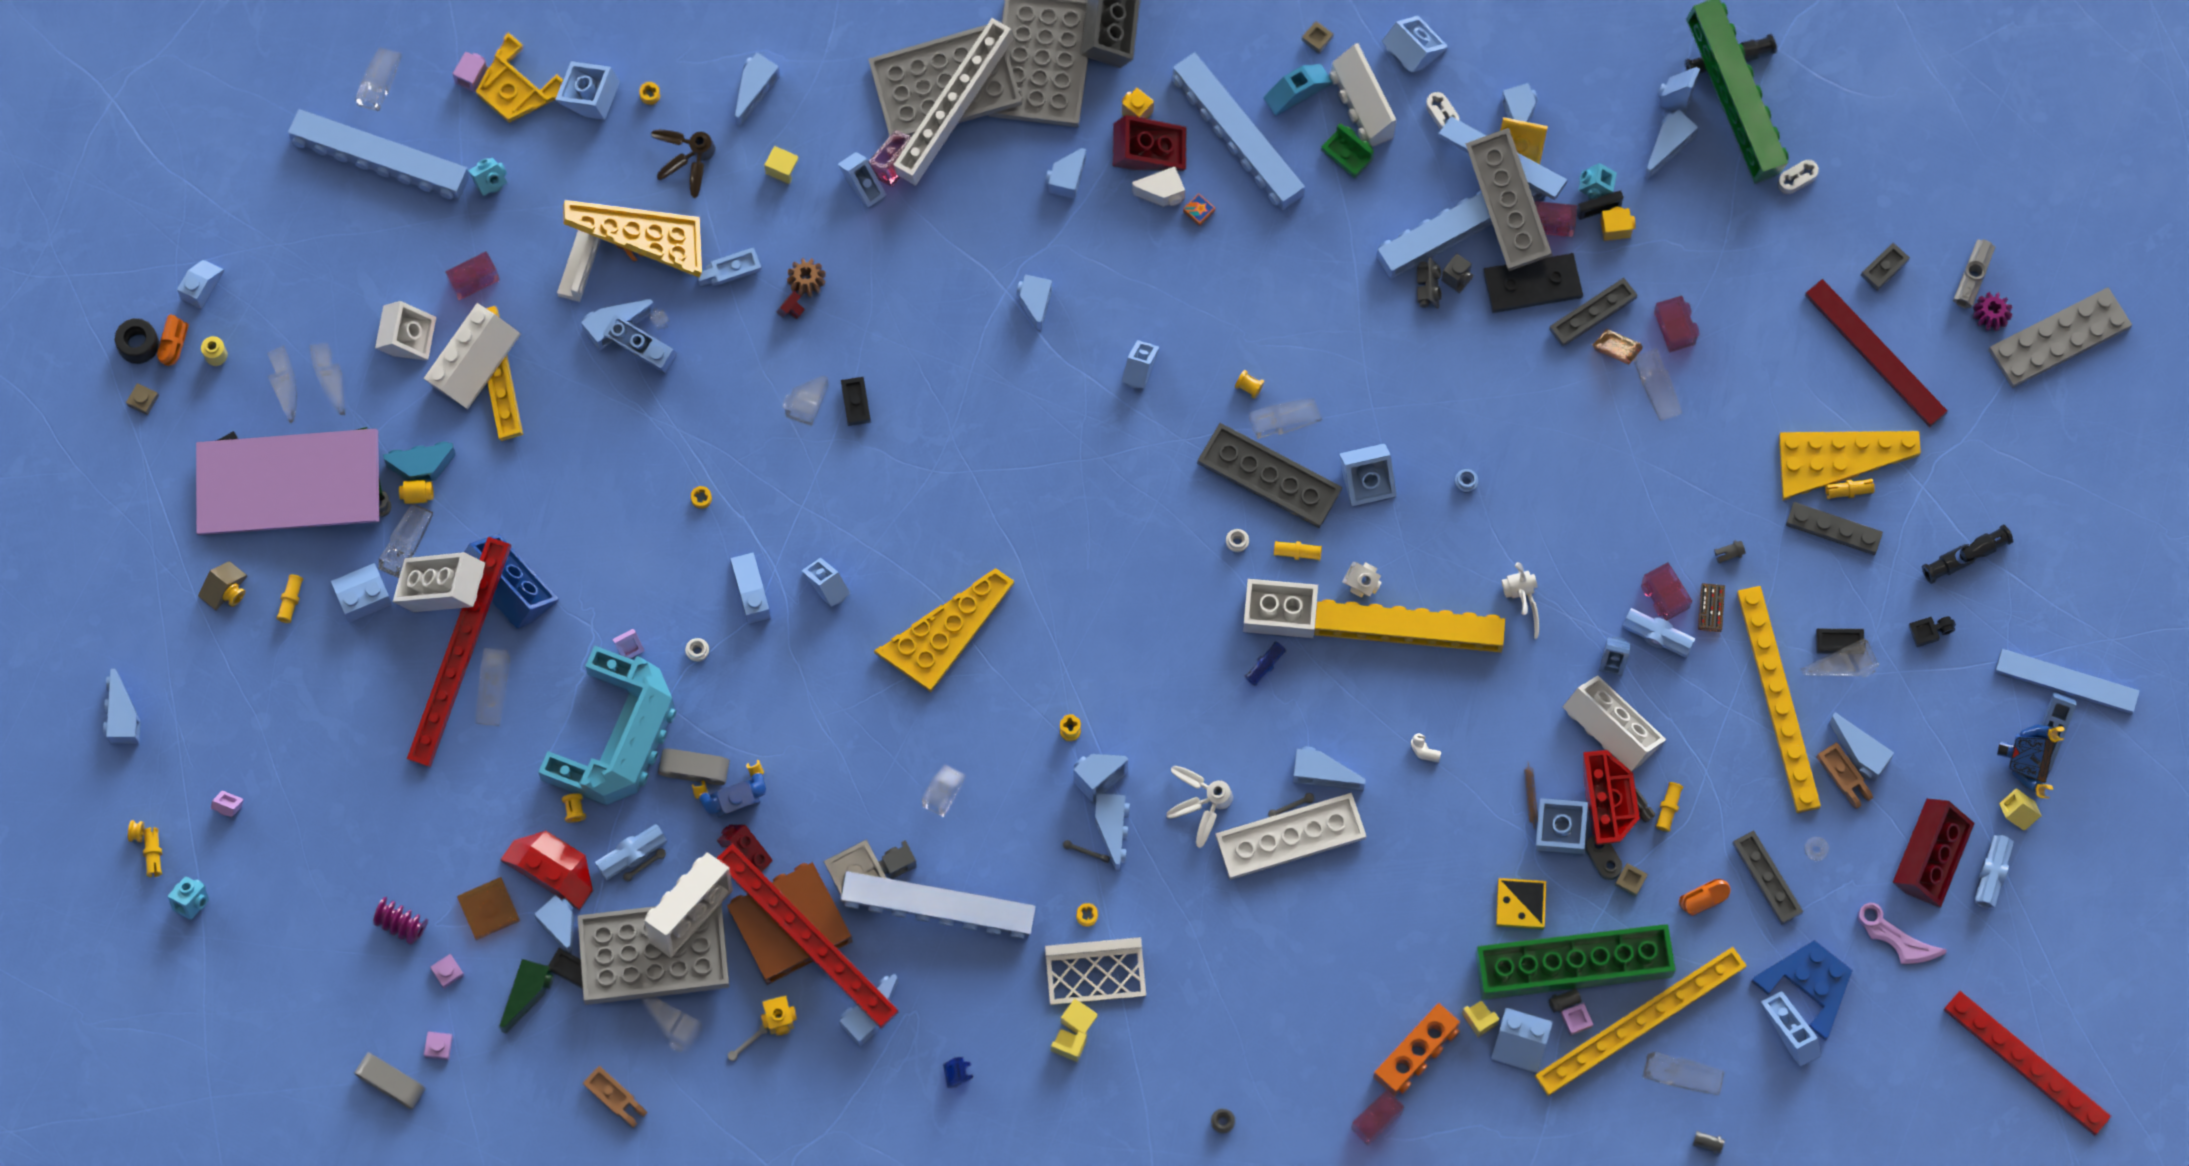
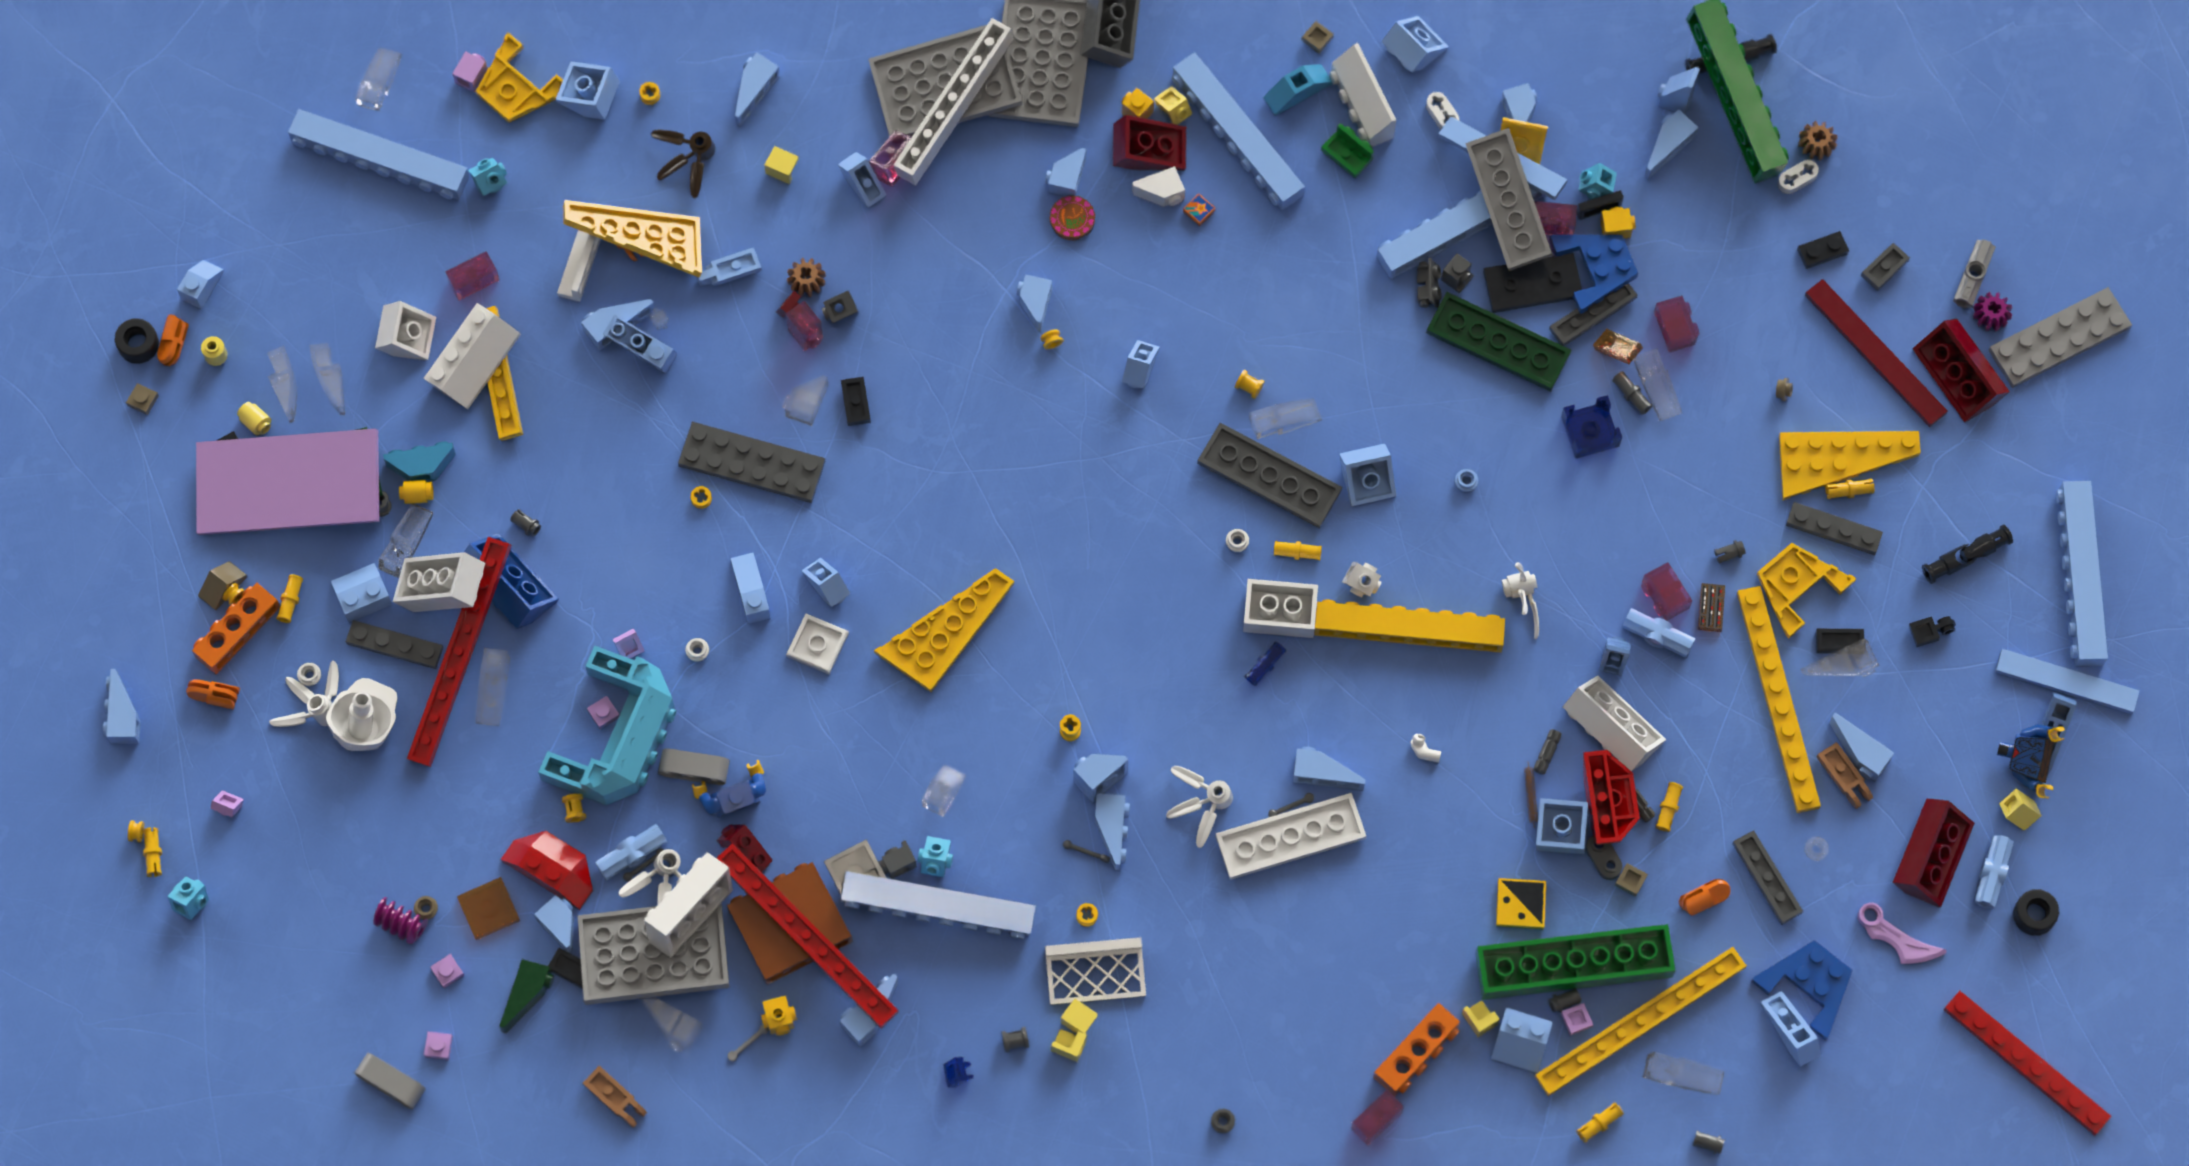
none -> orange arm [186,679,240,710]
none -> orange brick [192,582,280,675]
none -> light yellow brick [237,402,271,436]
none -> white plant [269,660,339,727]
none -> white plate [297,663,321,686]
none -> white piece [326,678,397,751]
none -> dark grey plate [346,620,443,669]
none -> dark tan plate [414,896,438,920]
none -> dark grey pin [510,509,541,537]
none -> lavender plate [587,696,620,729]
none -> white plant [619,849,682,905]
none -> dark grey plate [678,421,826,503]
none -> clear pink brick [786,301,823,351]
none -> white tile [786,614,849,675]
none -> dark grey brick [821,291,859,323]
none -> medium azure brick [917,836,953,877]
none -> dark grey bush [1001,1027,1029,1052]
none -> yellow bush [1040,329,1063,349]
none -> dark orange tile [1050,195,1095,241]
none -> light yellow bracket [1154,86,1192,125]
none -> dark green plate [1426,292,1572,392]
none -> dark grey axle [1534,729,1561,774]
none -> blue wing [1549,234,1638,314]
none -> clear blue panel [1561,395,1622,459]
none -> yellow pin [1576,1102,1624,1143]
none -> dark grey pin [1612,371,1653,415]
none -> yellow wing [1757,543,1856,639]
none -> dark tan plate [1776,378,1793,401]
none -> black plate [1797,231,1849,269]
none -> medium nougat gear [1798,121,1837,160]
none -> dark red slope [1912,319,2010,422]
none -> black tyre [2013,889,2059,935]
none -> light blue brick [2056,481,2108,666]

